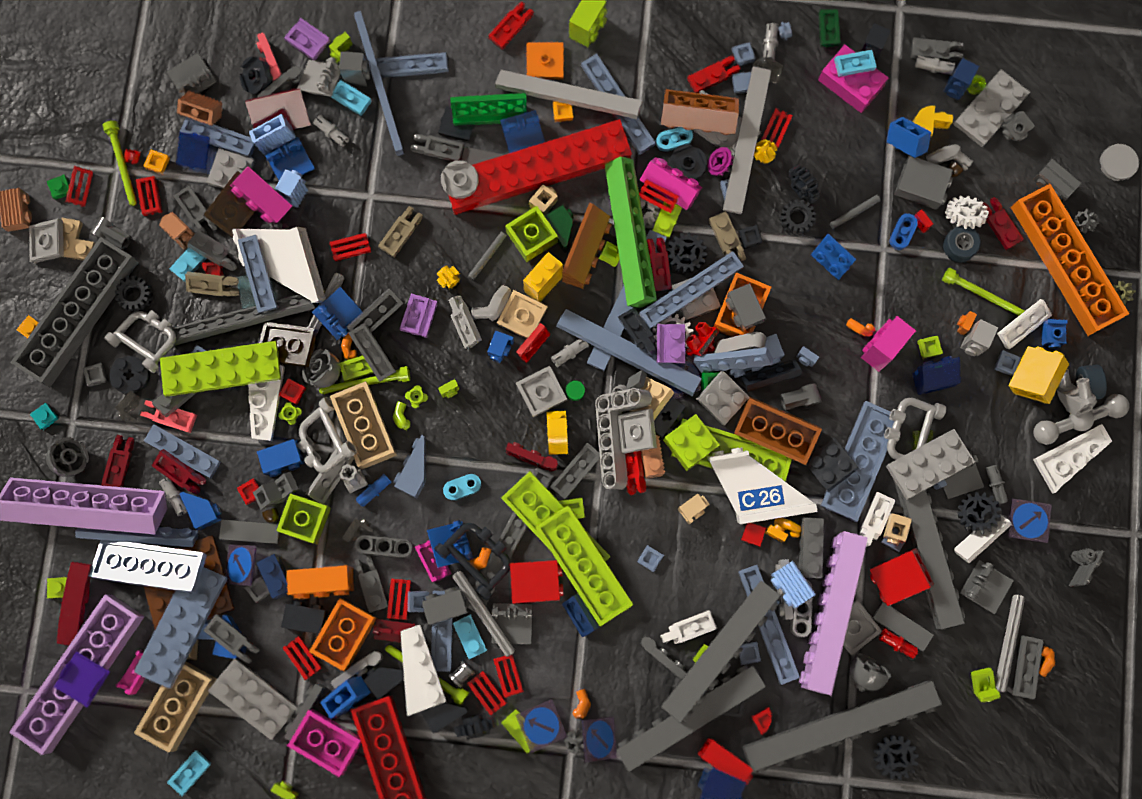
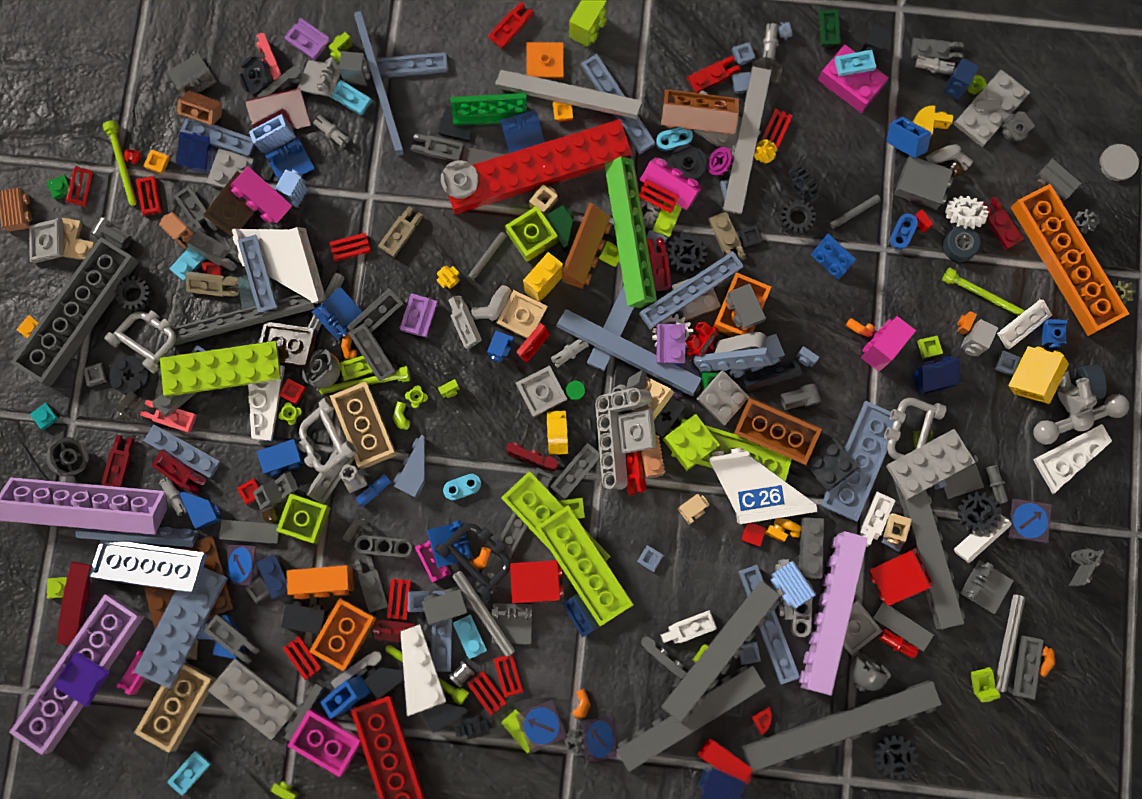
black hinge [618,307,657,357] -> none

